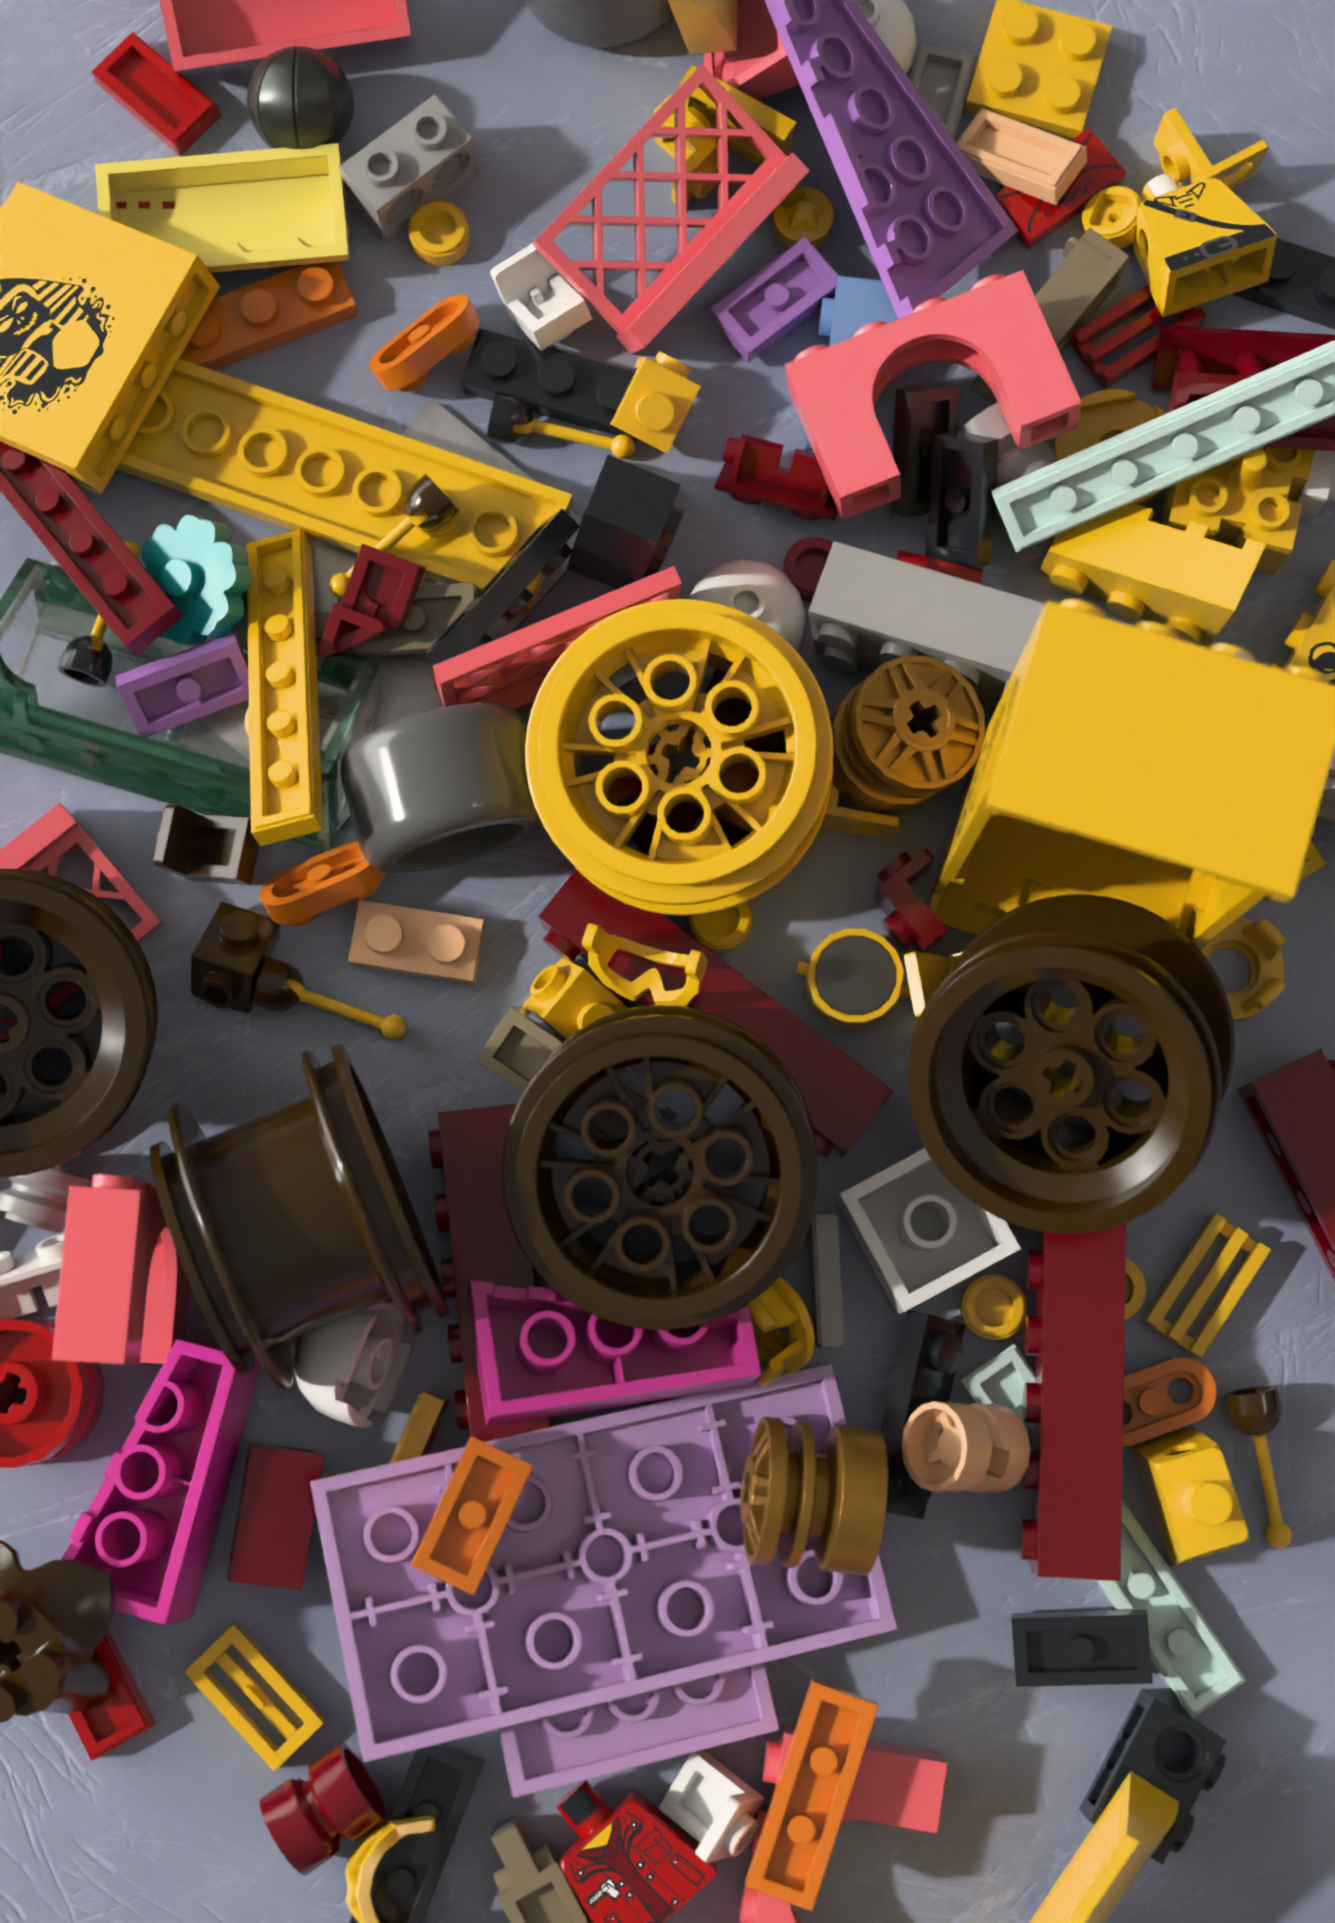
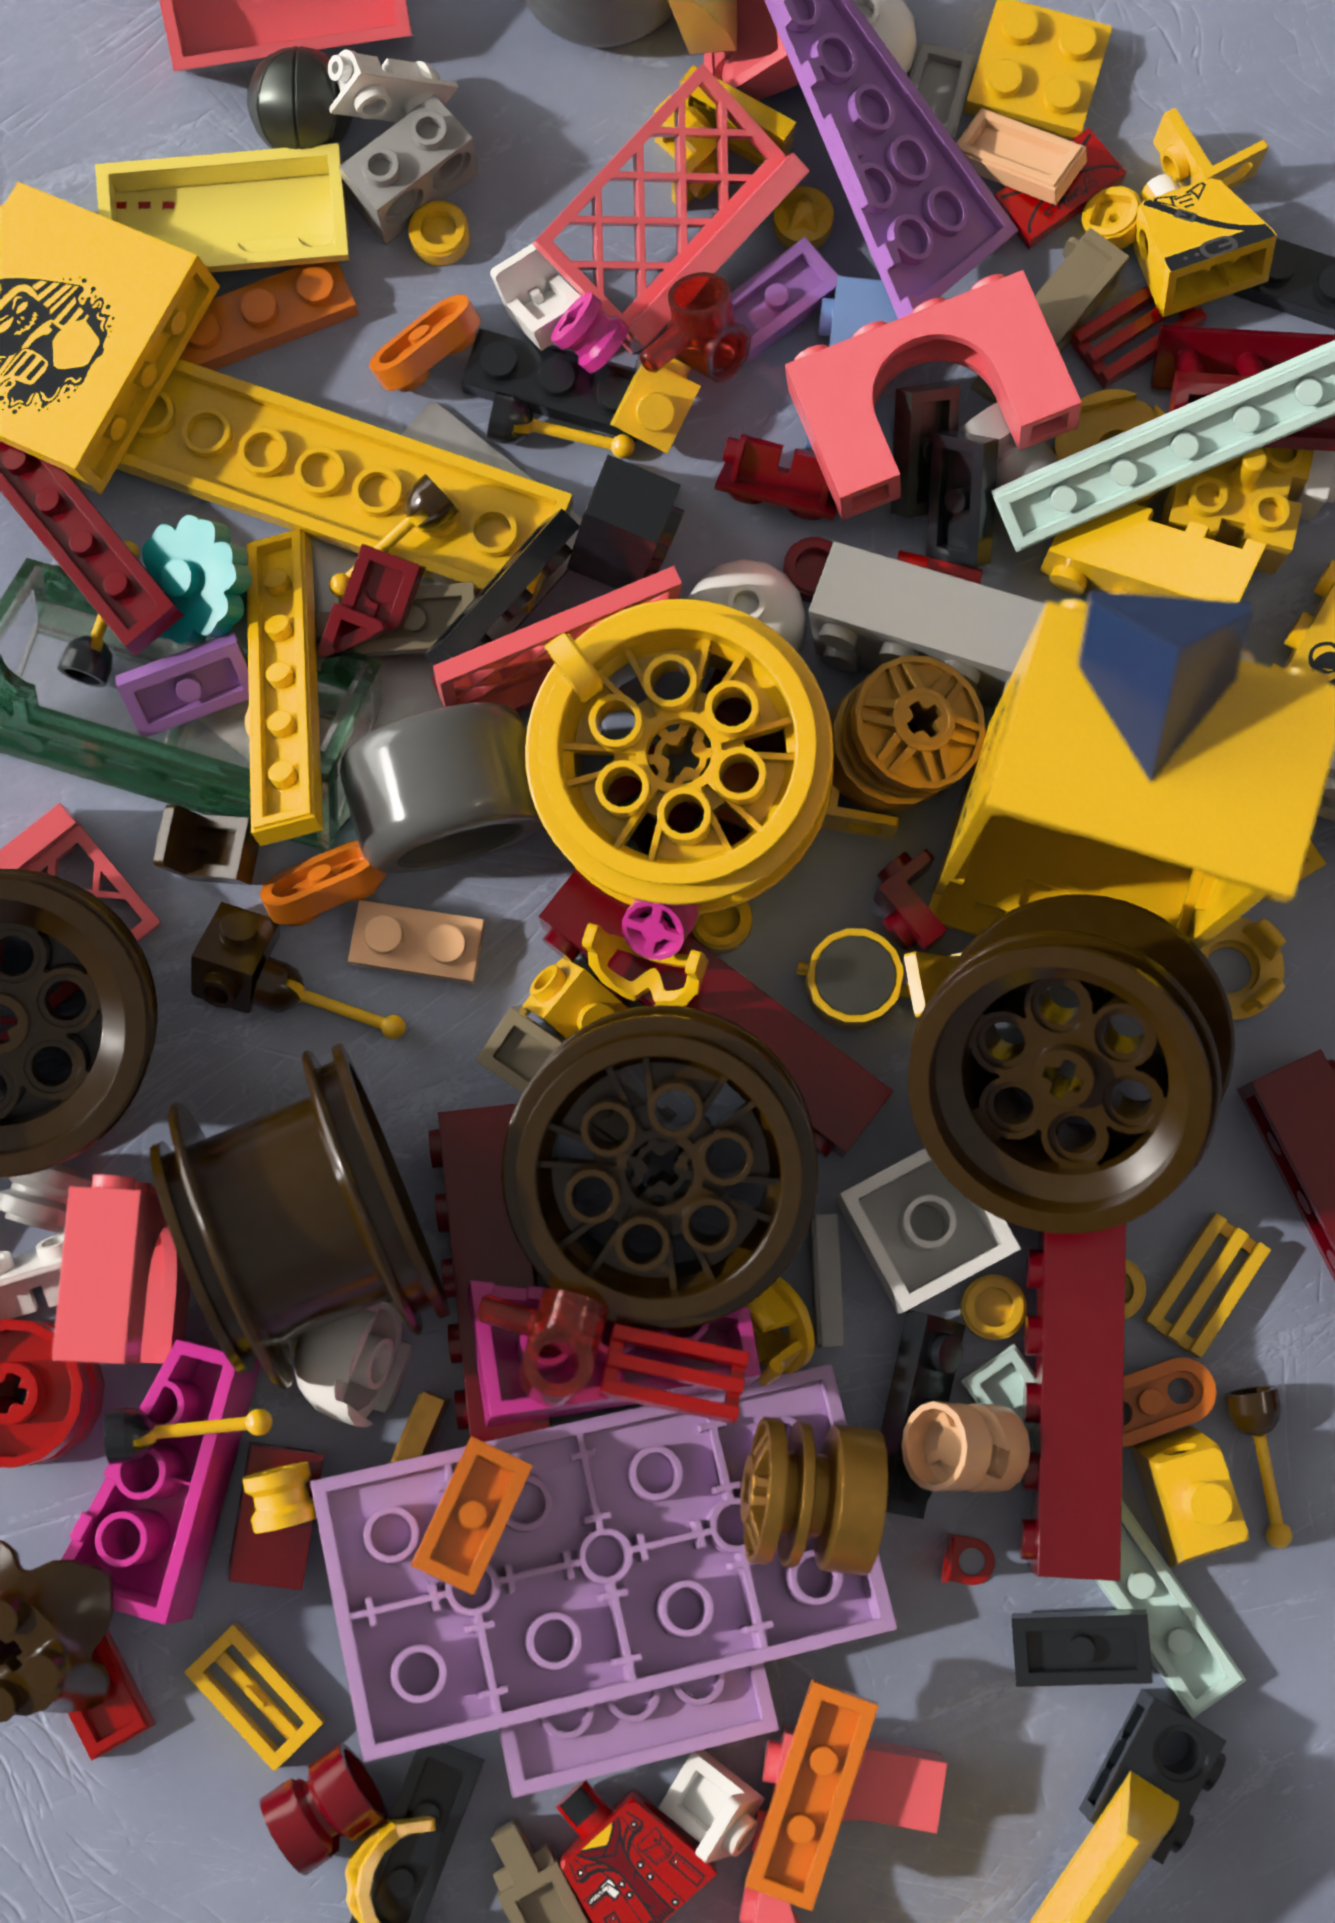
red tile [91,32,221,156] -> none
none -> hinge [103,1408,273,1465]
none -> yellow wheel [242,1462,317,1533]
none -> white hinge [328,50,459,122]
none -> clear red piece [476,1288,609,1407]
none -> yellow tile [544,632,604,702]
none -> dark pink wheel [551,292,629,374]
none -> red tile [599,1324,750,1424]
none -> dark pink wheel [622,900,699,960]
none -> clear red piece [640,272,751,383]
none -> red piece [941,1533,995,1585]
none -> dark blue slope [1077,591,1252,783]

